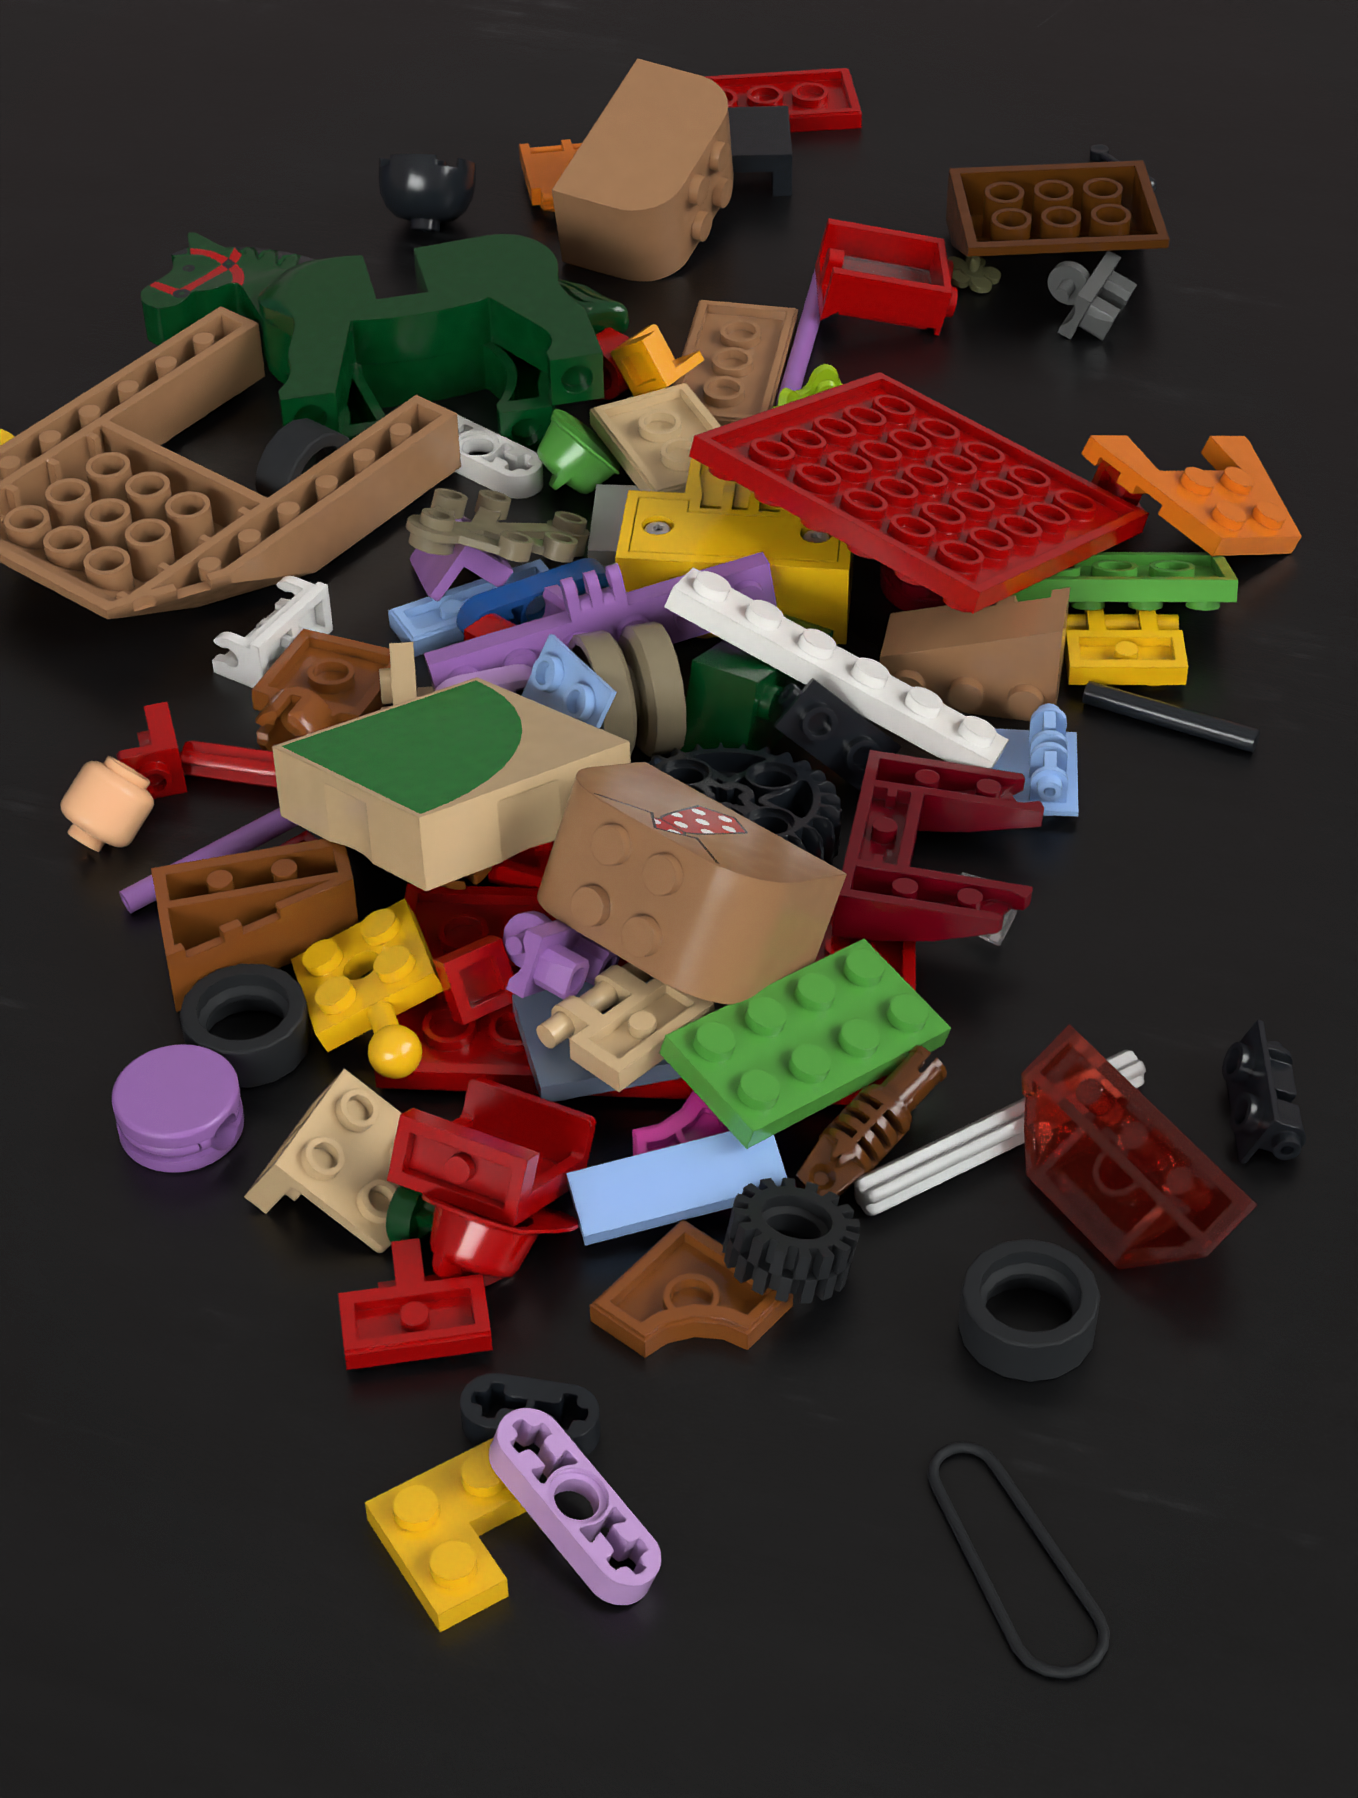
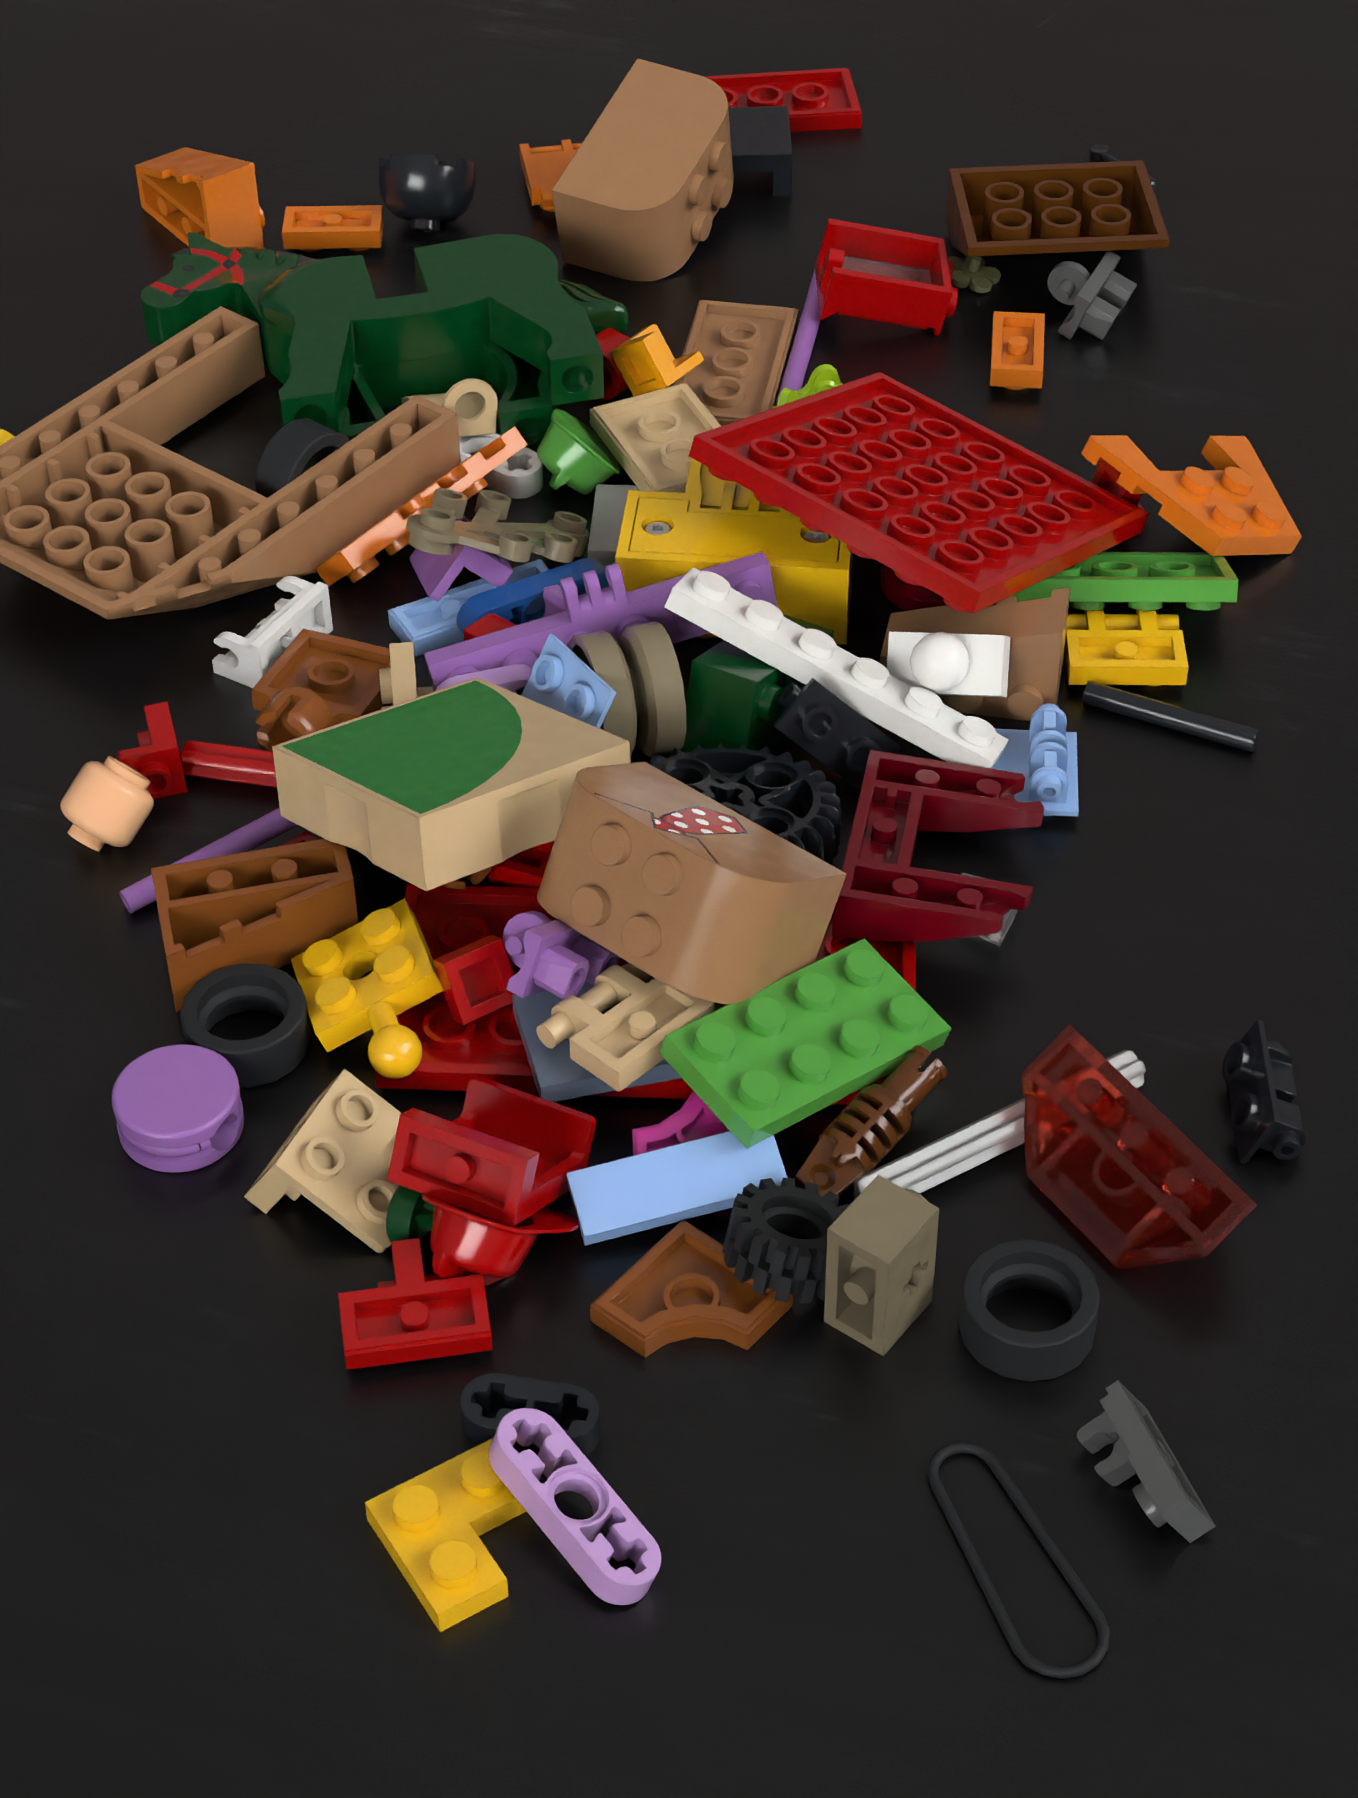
none -> orange wedge [135,147,265,248]
none -> orange plate [282,205,384,252]
none -> orange wing [315,426,528,587]
none -> tan piece [400,378,498,437]
none -> dark tan brick [824,1174,940,1356]
none -> white tile [887,631,1011,697]
none -> orange plate [990,311,1045,390]
none -> dark grey plate [1077,1380,1216,1543]

